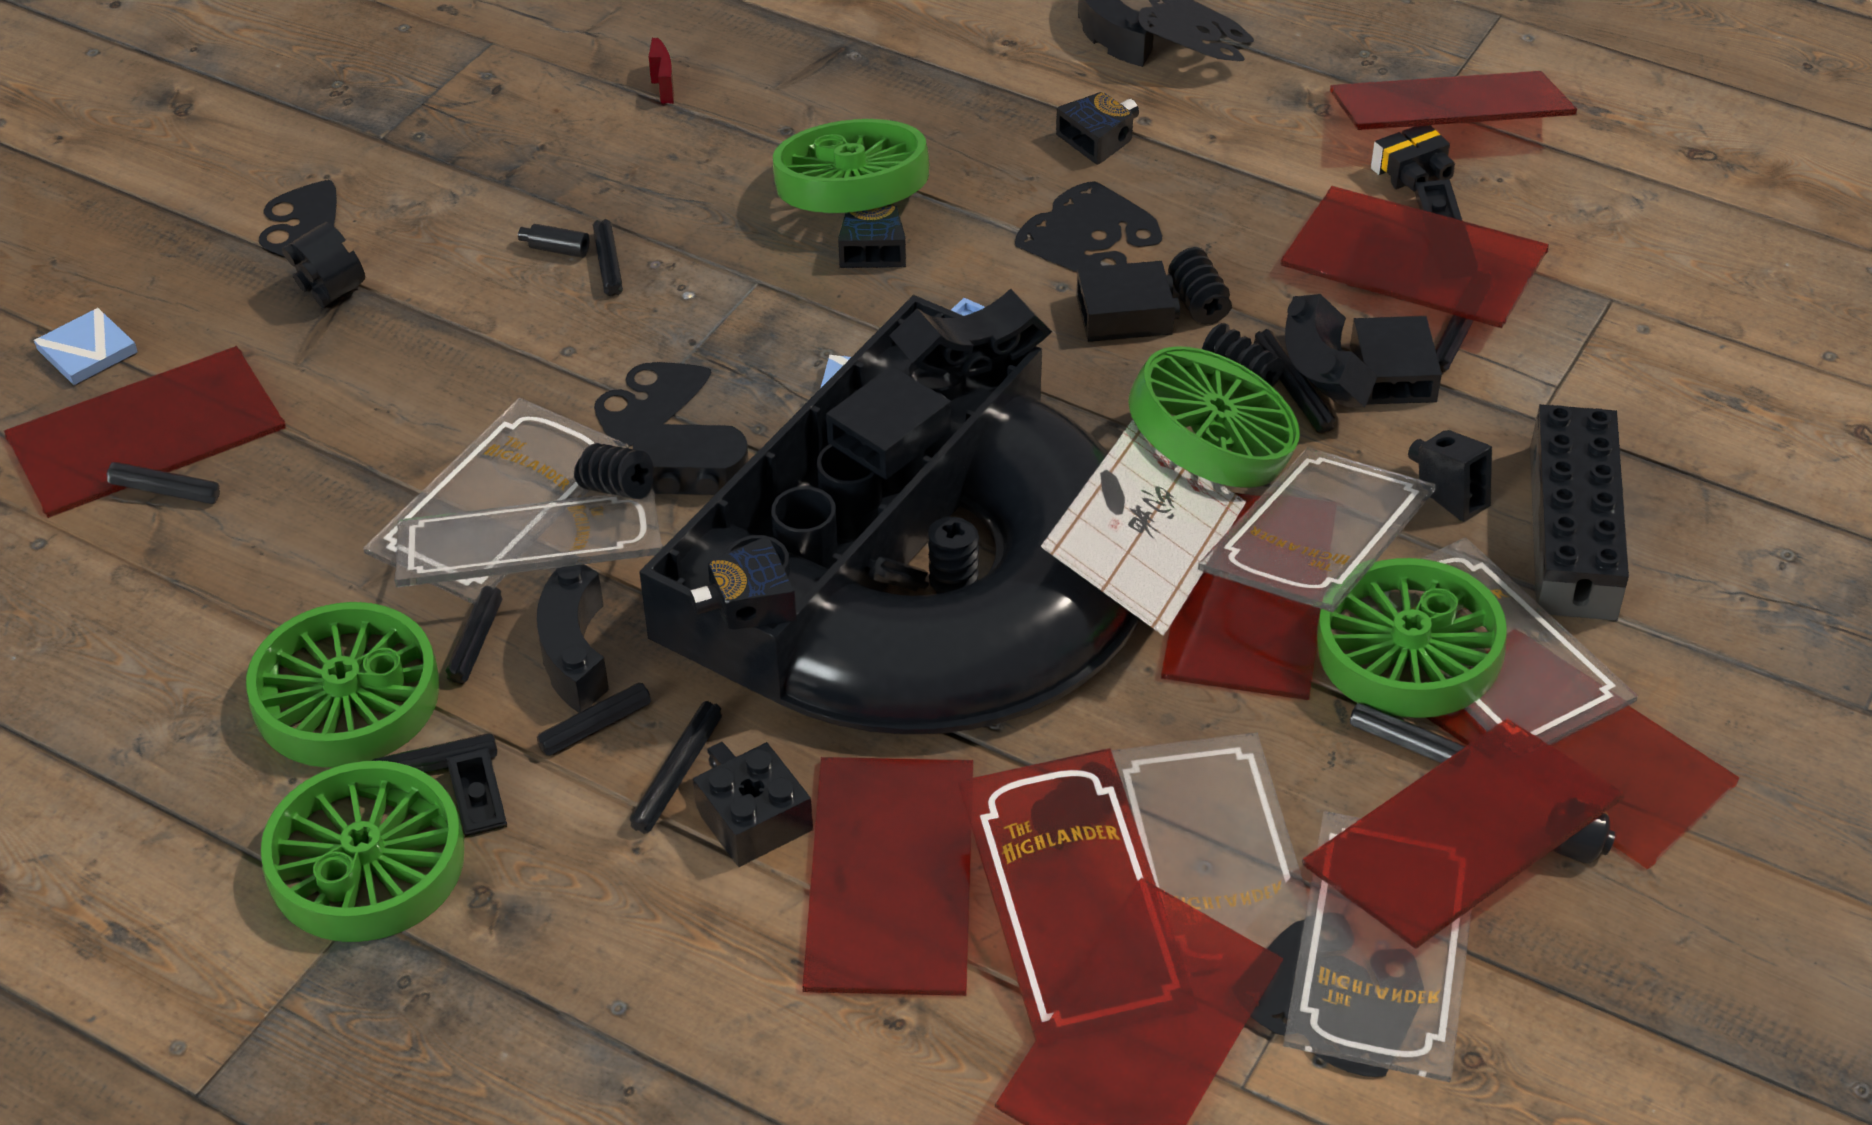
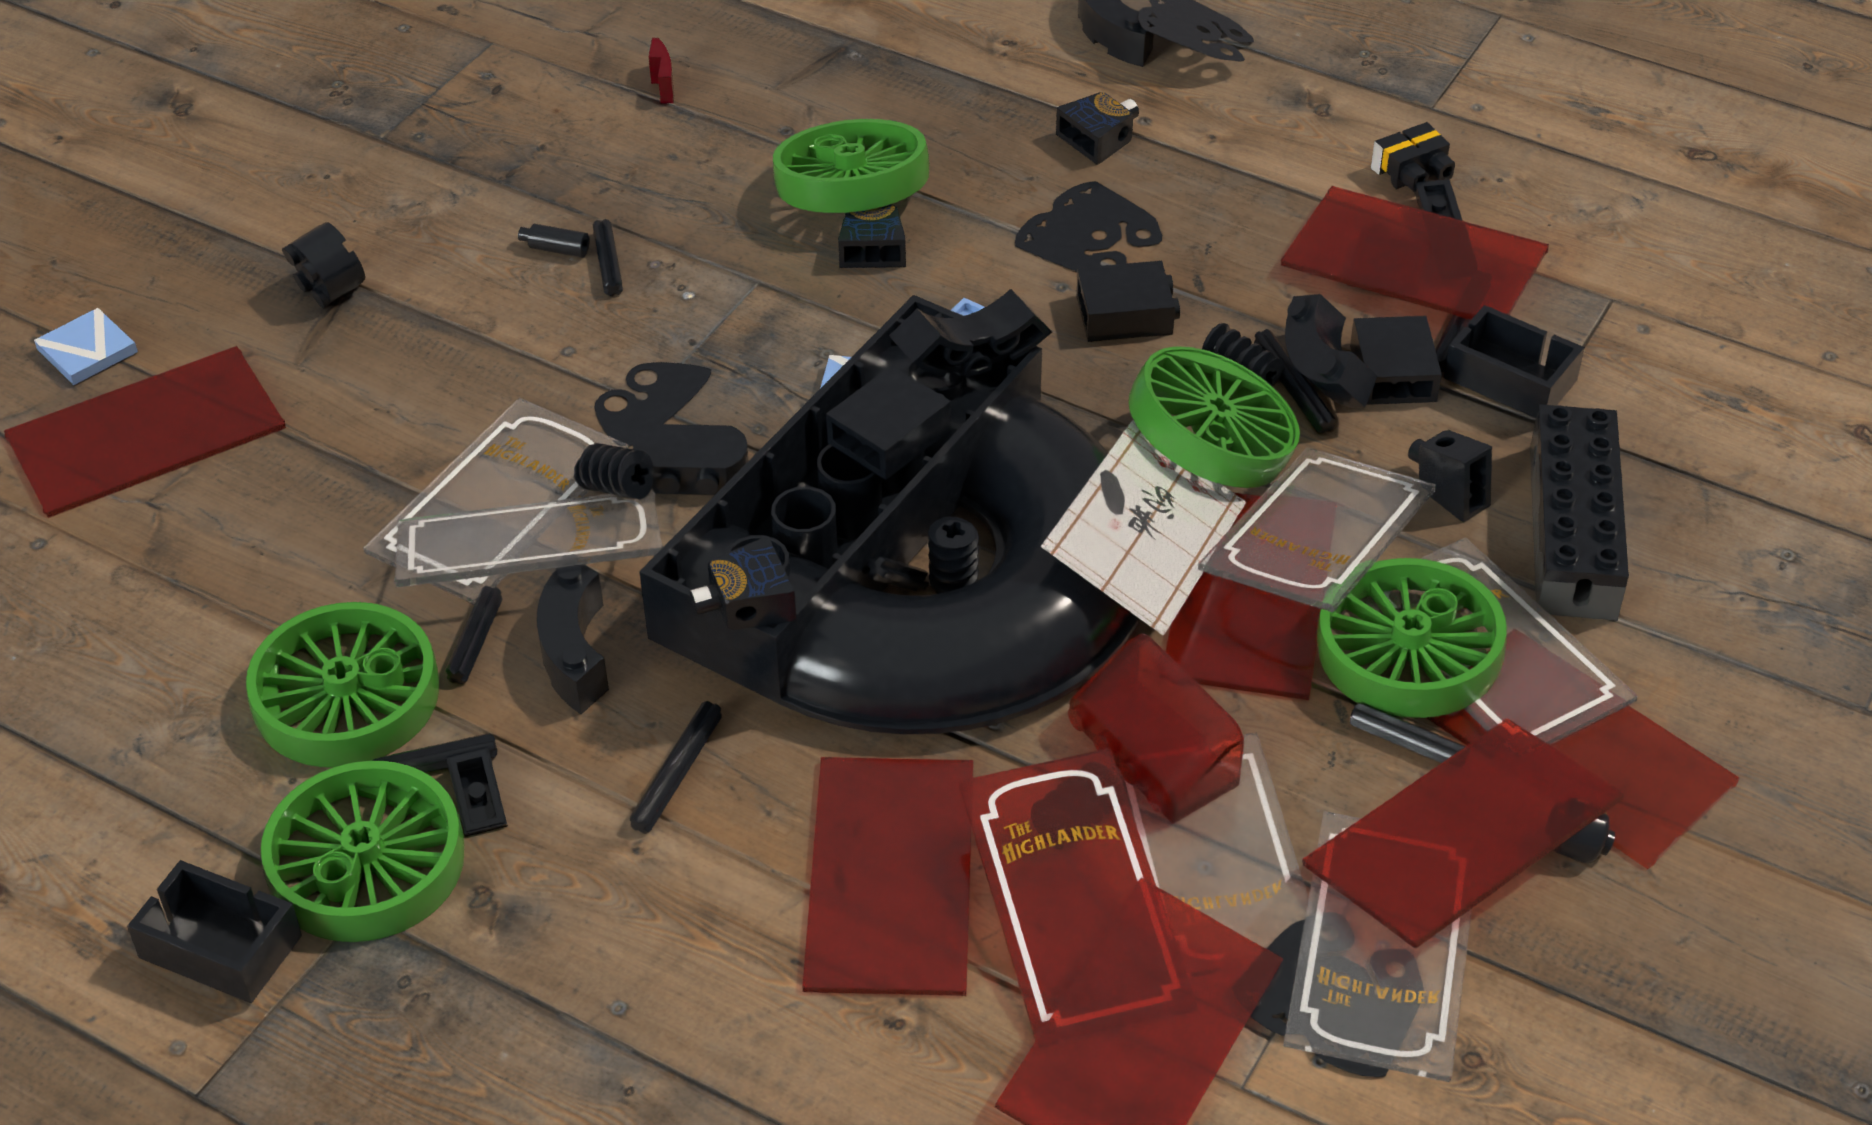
black axle [106,462,220,504] -> none
black piece [259,180,337,257] -> none
black axle [537,682,651,756] -> none
black hinge [693,742,813,867] -> none
black piece [1168,247,1232,325] -> none
clear red piece [1330,71,1577,130] -> none
none -> black piece [127,860,302,1004]
none -> clear red windscreen [1068,633,1244,824]
none -> black piece [1444,305,1585,418]

